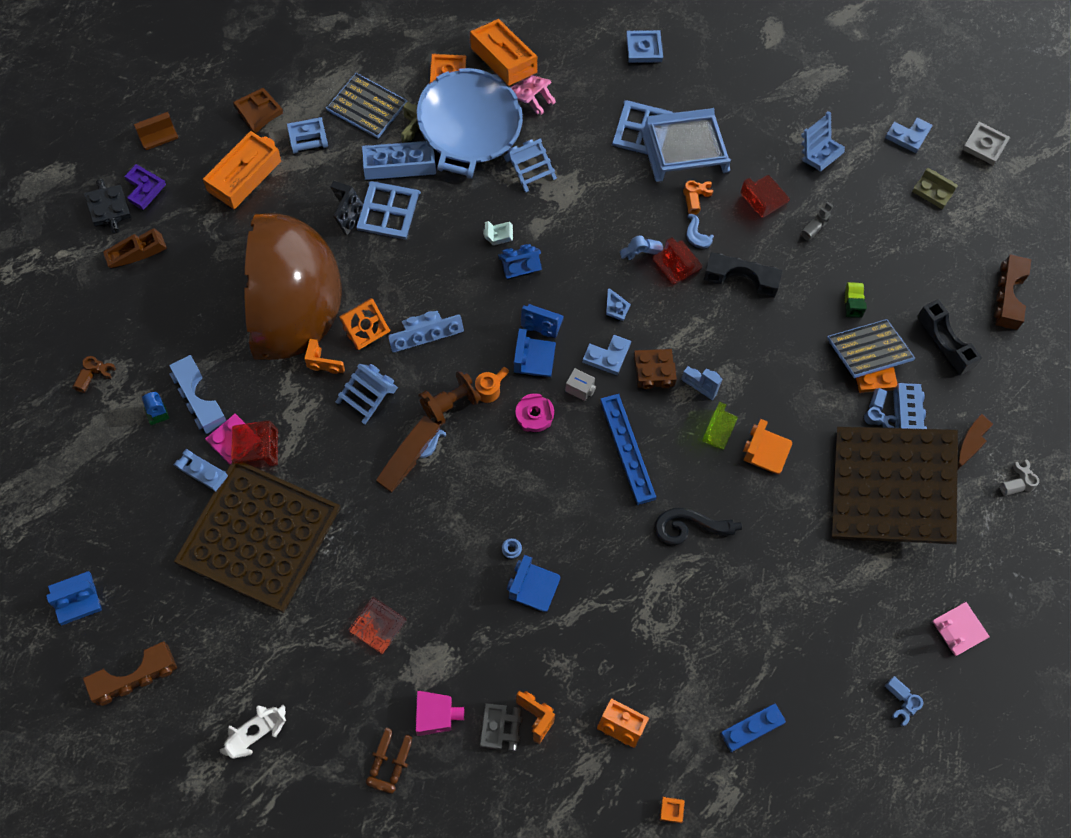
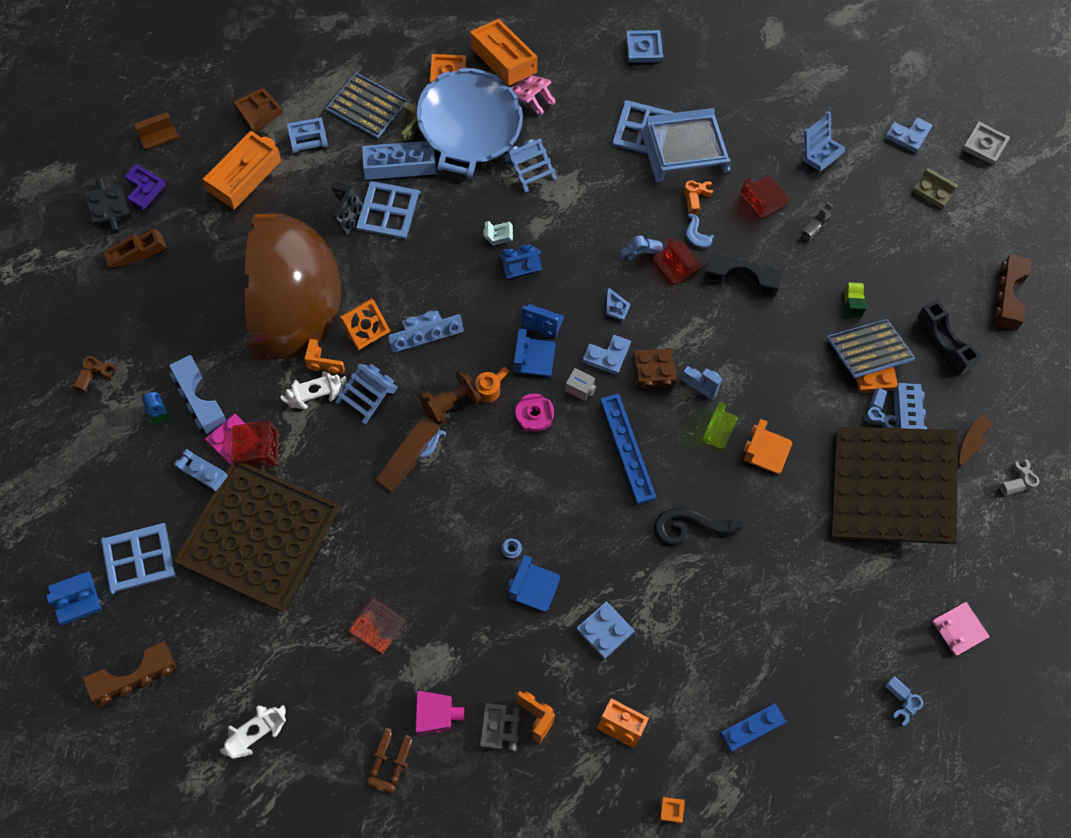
none -> medium blue window [101,523,175,594]
none -> white piece [280,371,346,409]
none -> medium blue plate [576,601,635,660]

